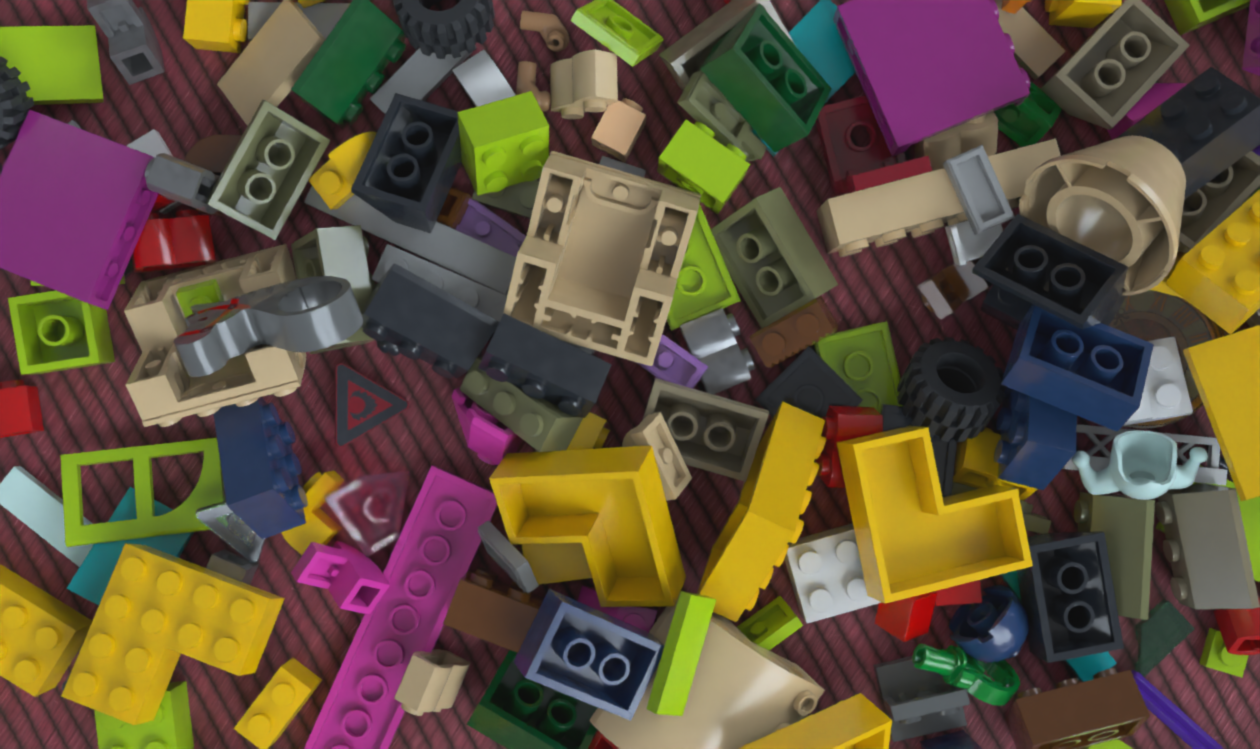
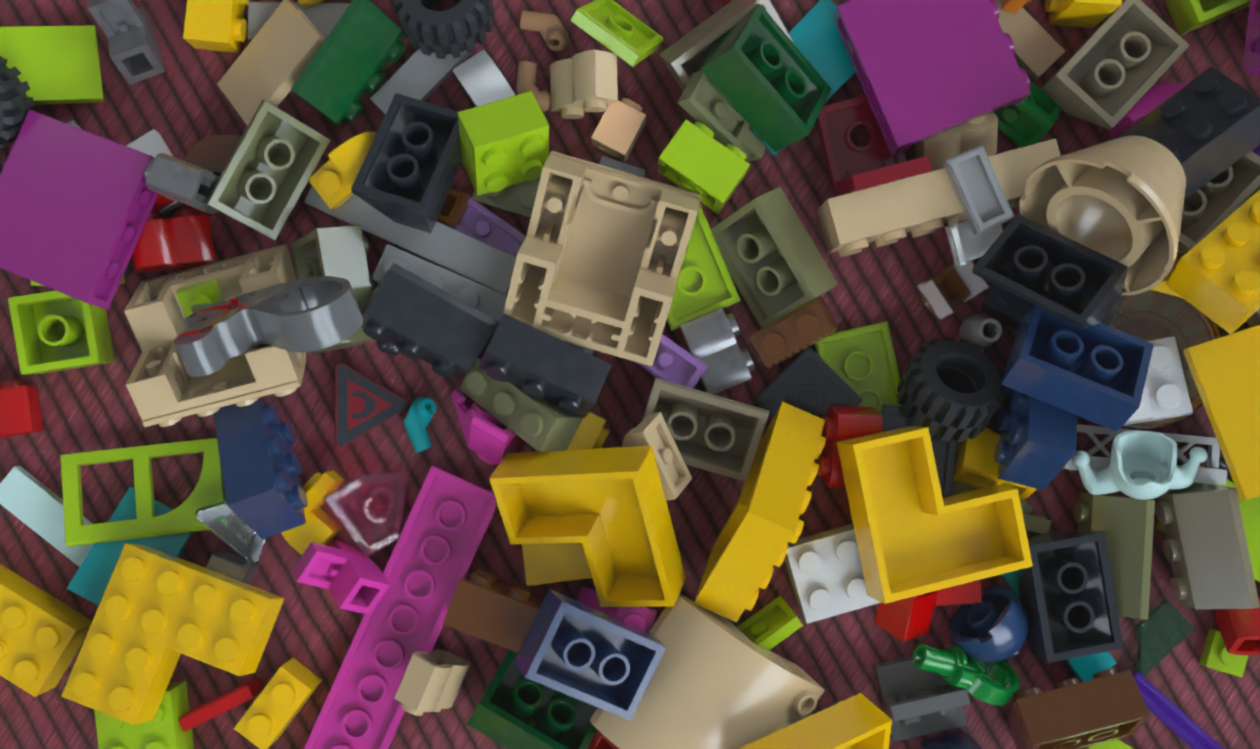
light grey tile [478,520,539,594] -> none
lime tile [646,591,716,716] -> none
none -> red tile [178,677,264,732]
none -> teal arm [403,397,437,453]
none -> light grey cone [960,314,1002,350]

